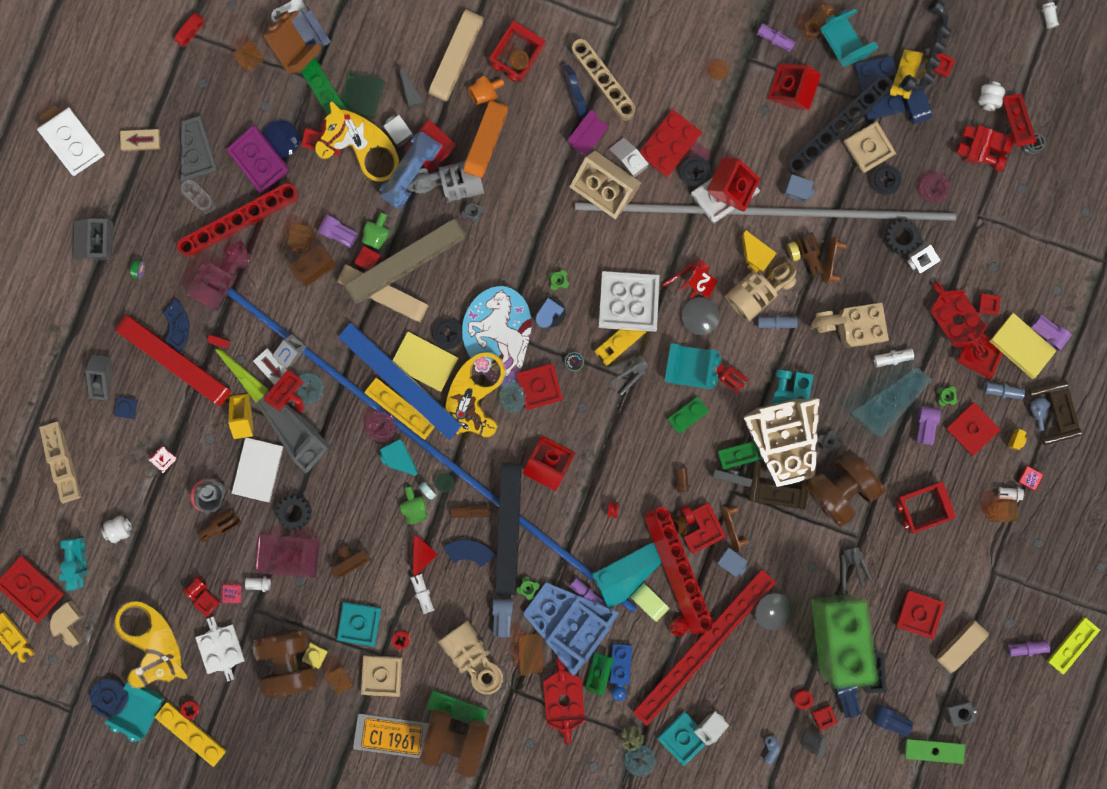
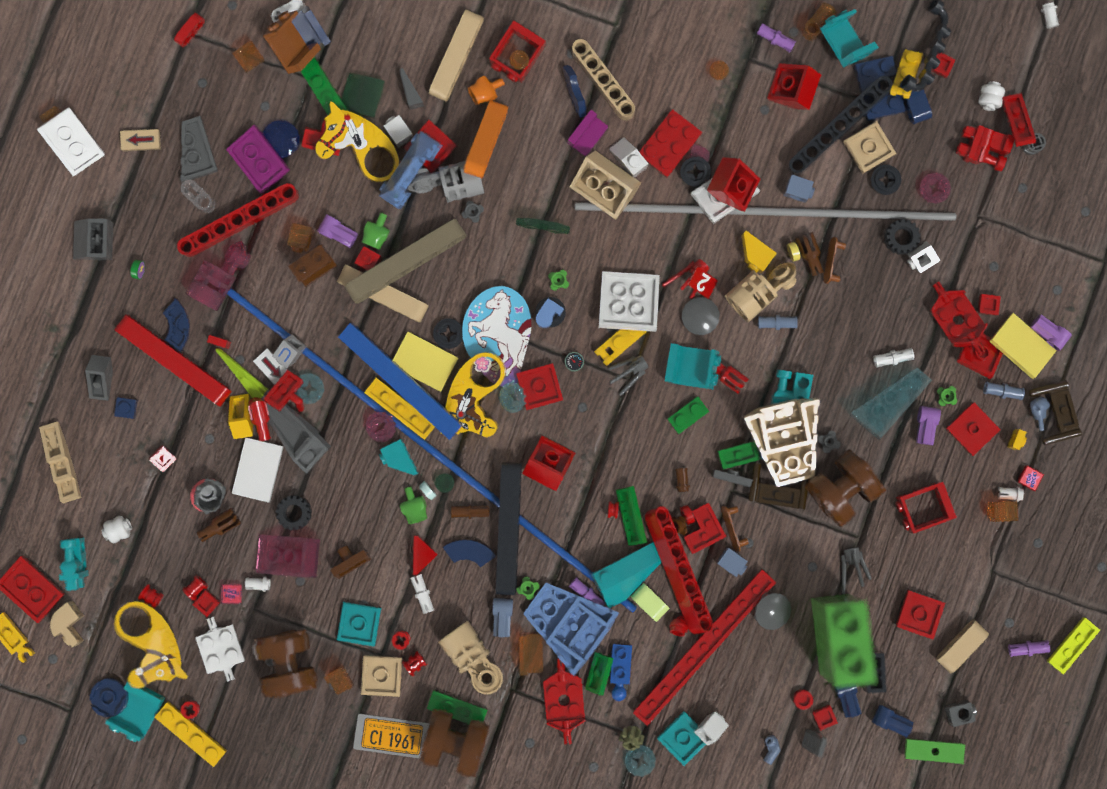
light yellow plate [302,642,328,669] -> none
tan brick [811,303,889,348] -> none
none -> red bush [137,584,164,609]
none -> red arm [248,397,271,441]
none -> red bush [402,651,428,677]
none -> clear green tile [516,218,570,234]
none -> green plate [616,486,647,546]

